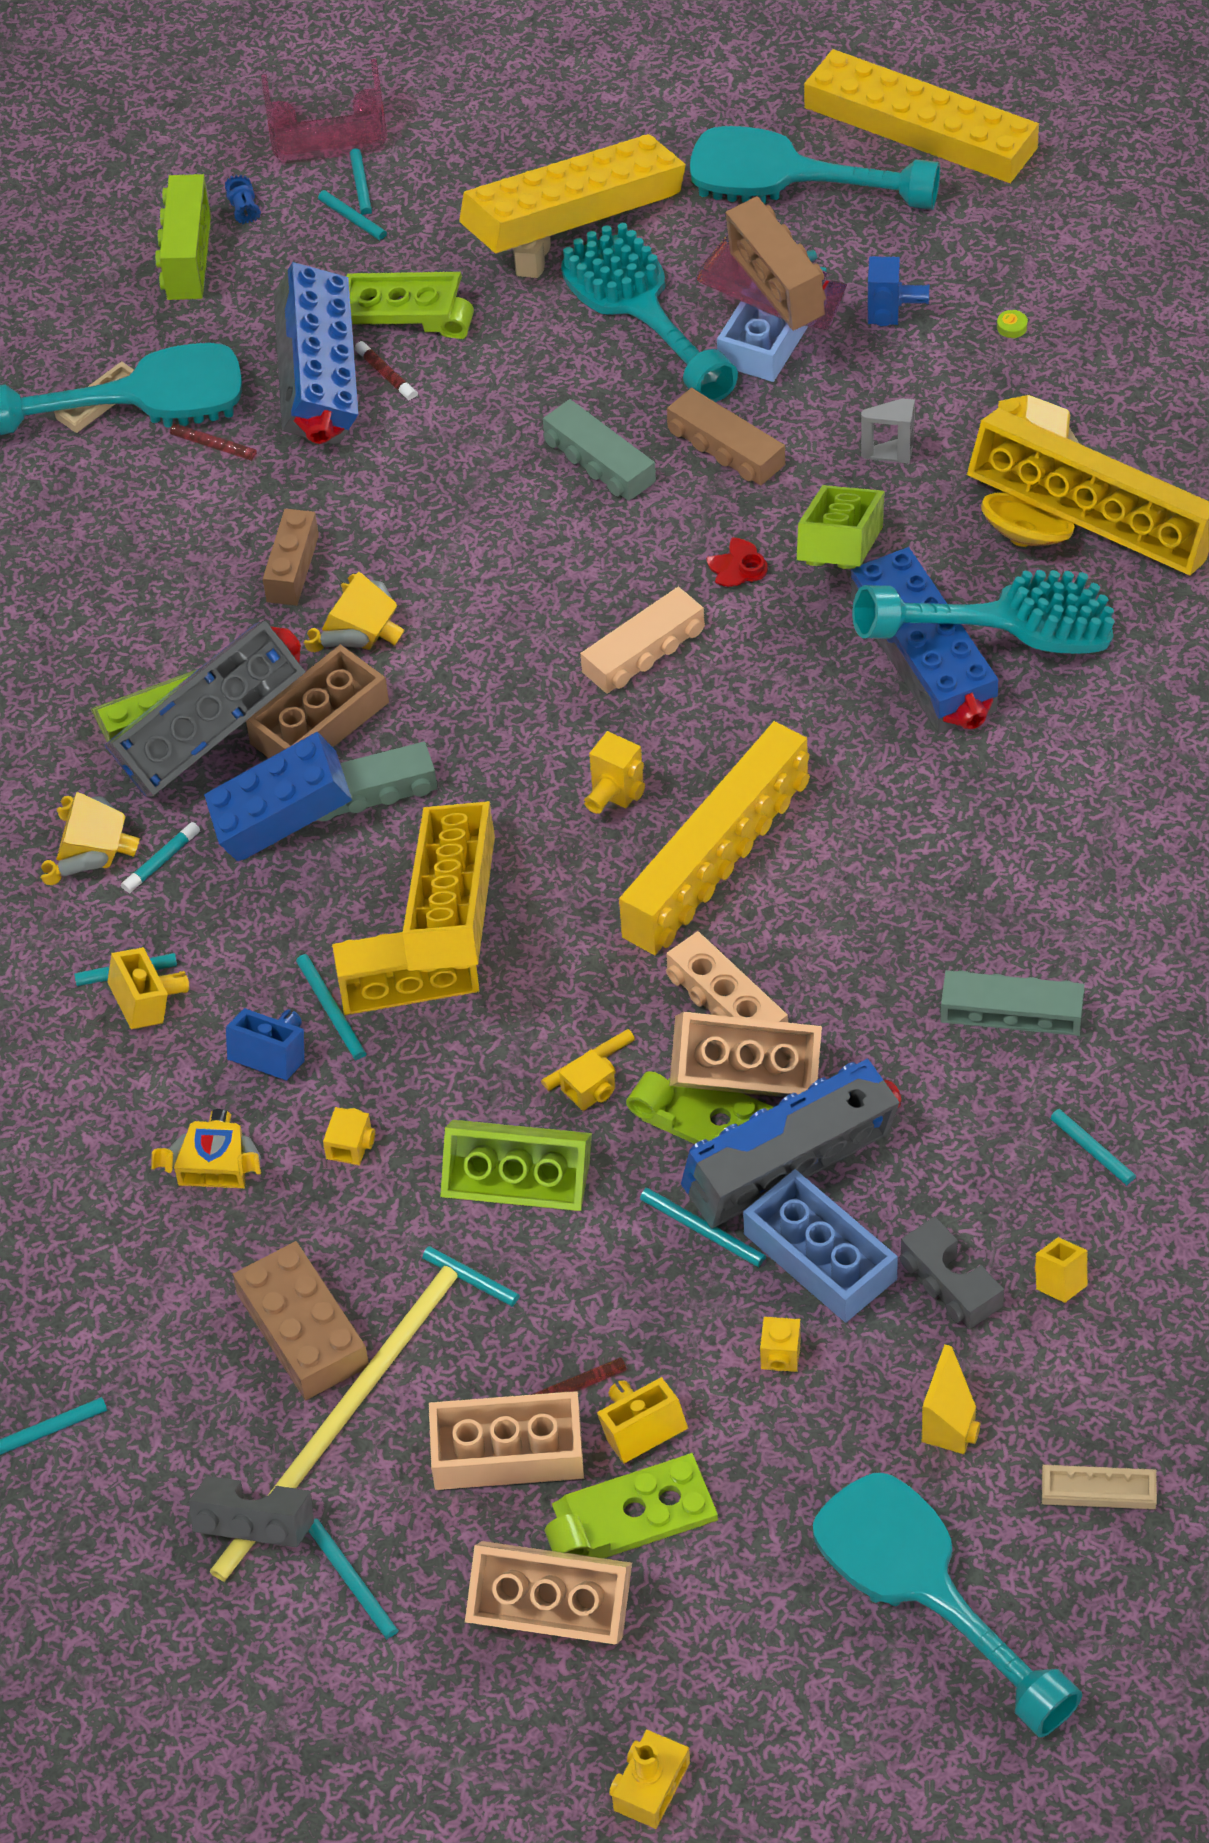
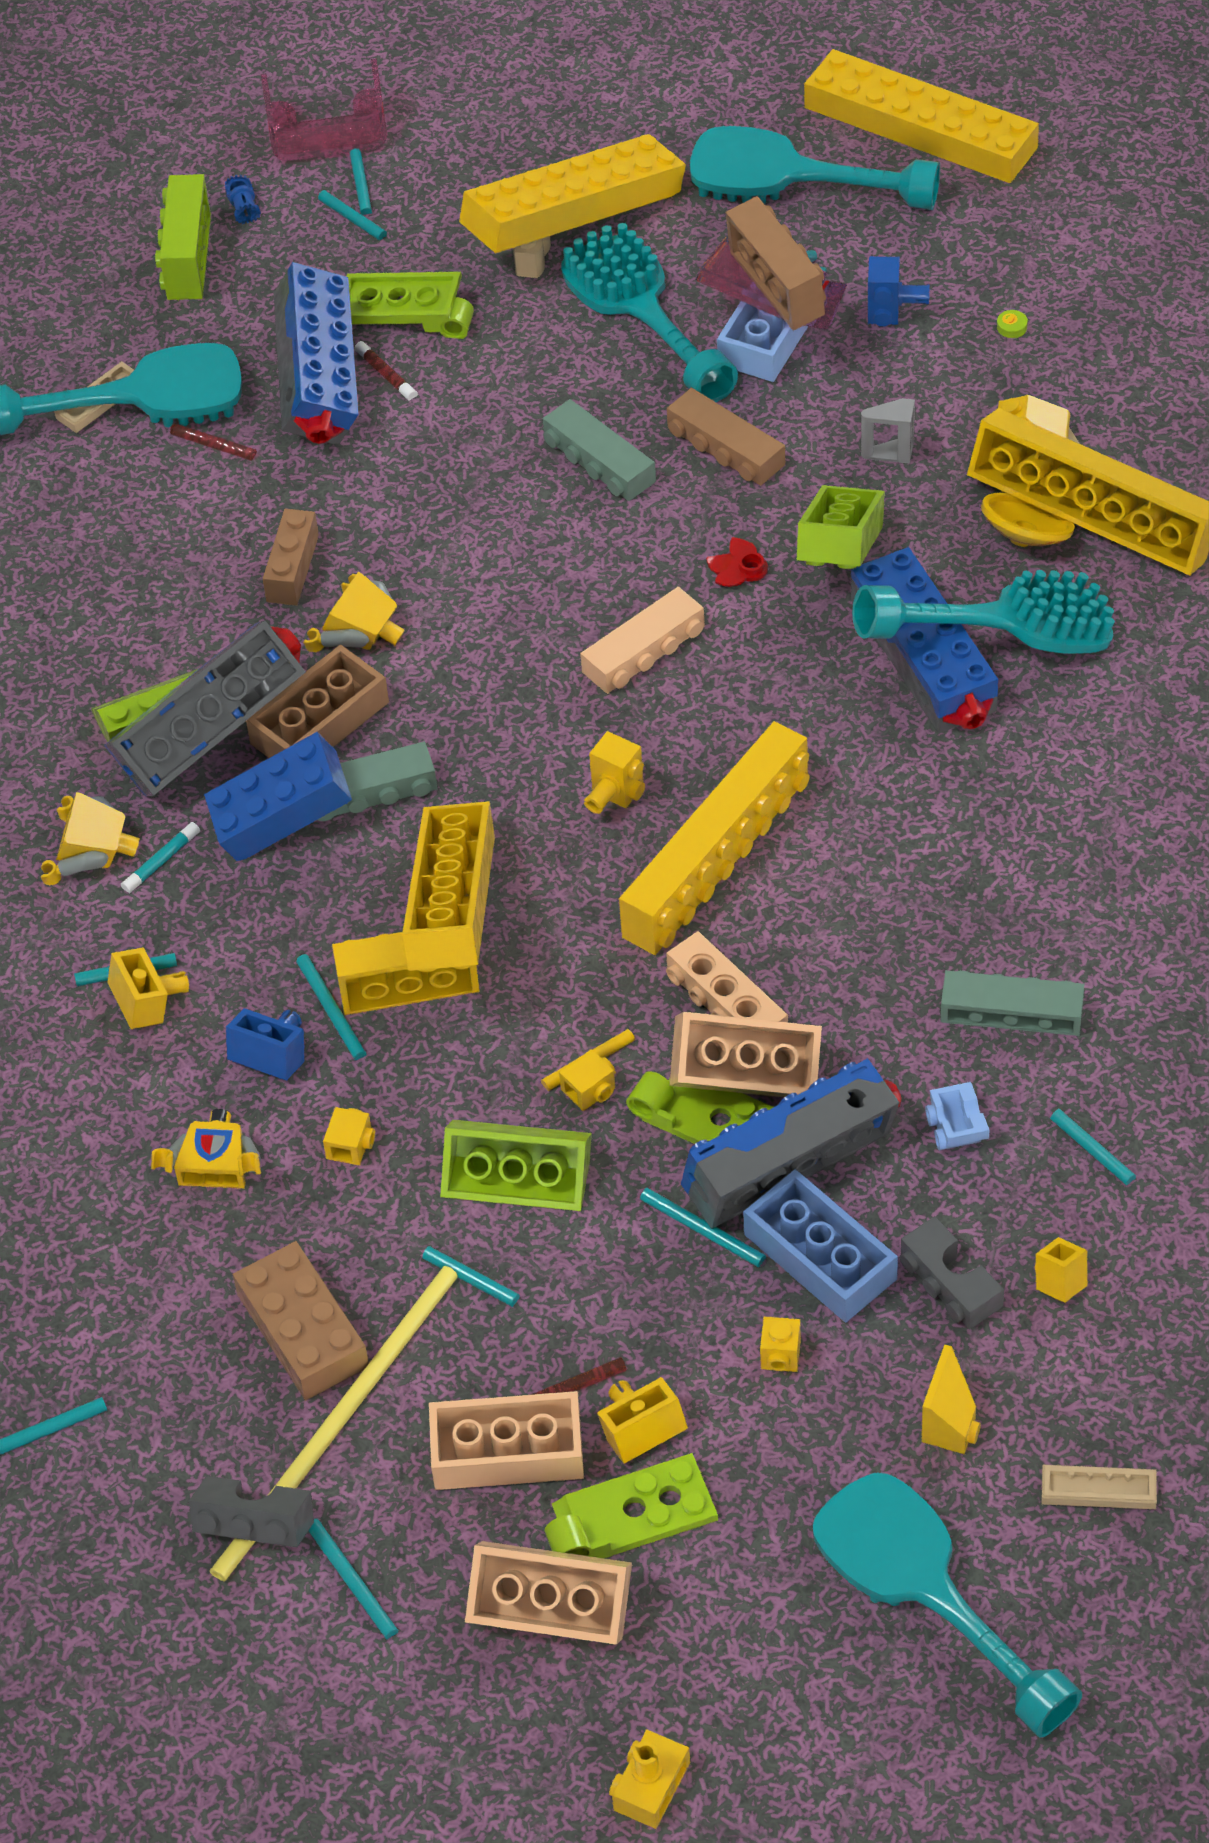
none -> light blue cylinder [925,1082,990,1151]

